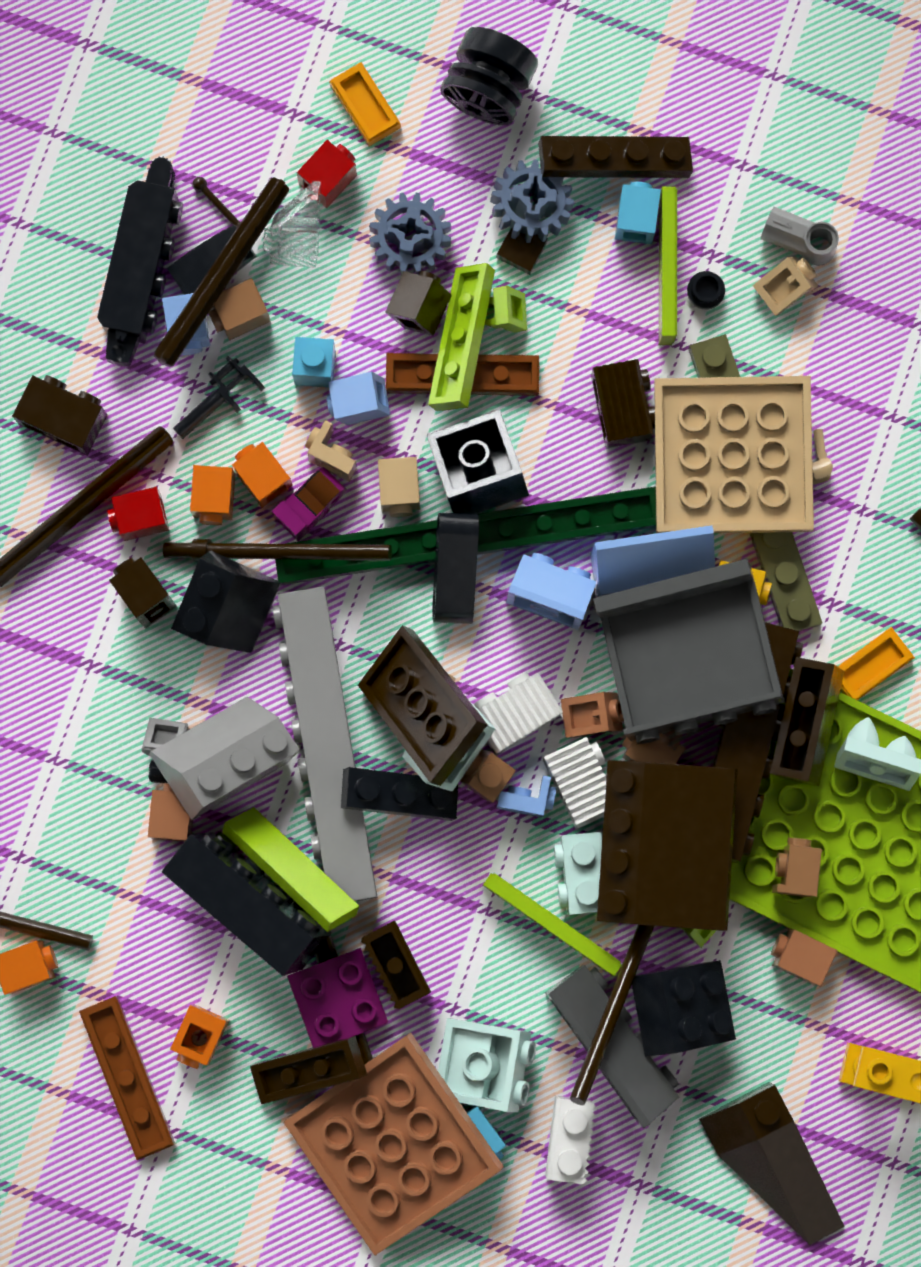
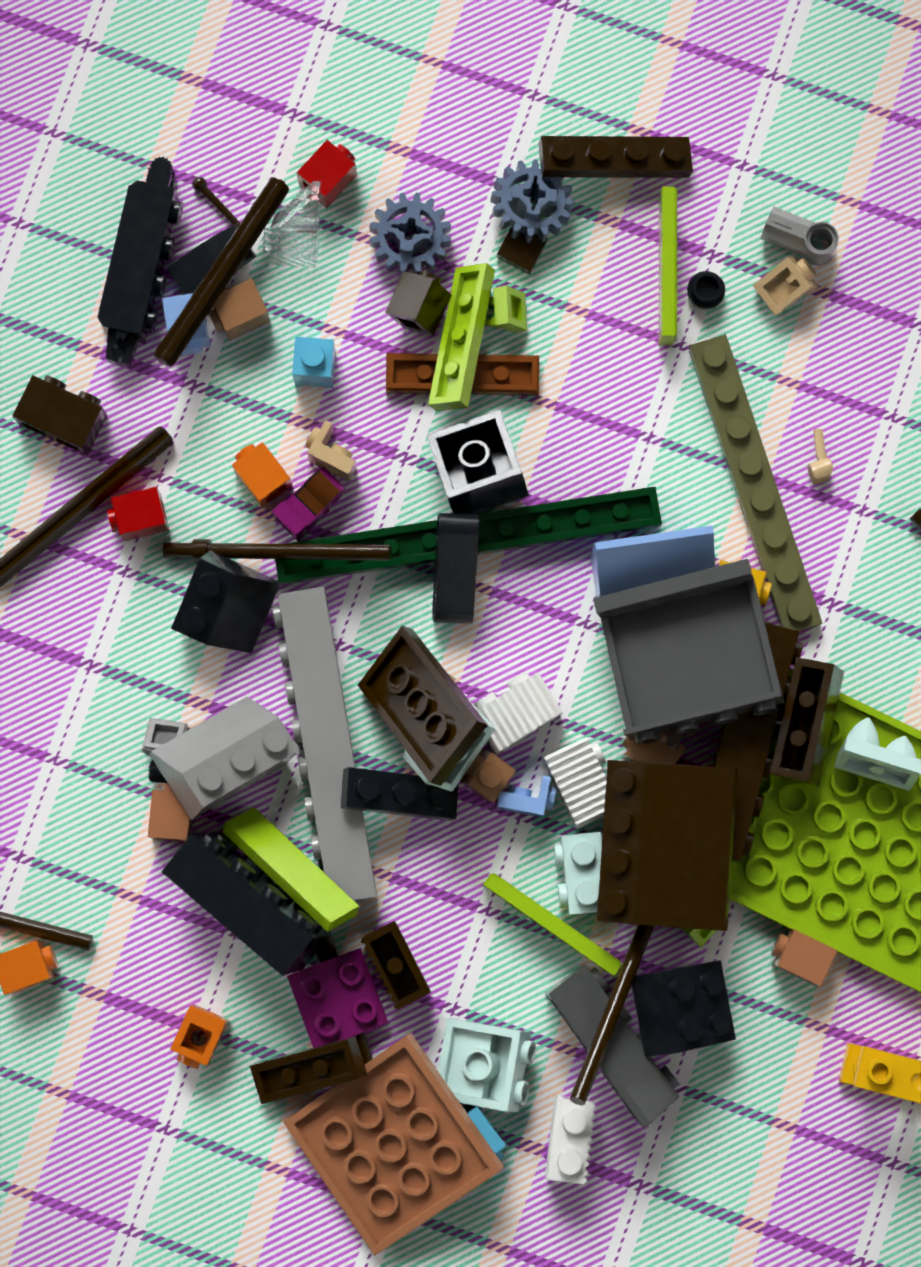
dark orange tile [79,996,176,1160] -> none
dark brown brick [109,557,177,629] -> none
black piece [173,356,265,439] -> none
orange brick [190,465,235,525] -> none
light blue brick [327,371,390,425] -> none
light orange tile [329,62,401,147] -> none
tan brick [378,457,420,517] -> none
black wheel [440,27,538,125] -> none
light blue slope [506,553,596,630] -> none
nougat bracket [560,692,624,738] -> none
dark brown brick [591,359,655,448] -> none
medium azure brick [614,181,661,244] -> none
tan plate [654,376,814,533] -> none
dark brown wedge [699,1082,845,1245] -> none
medium nougat brick [772,838,822,898] -> none
light orange tile [838,627,915,700] -> none

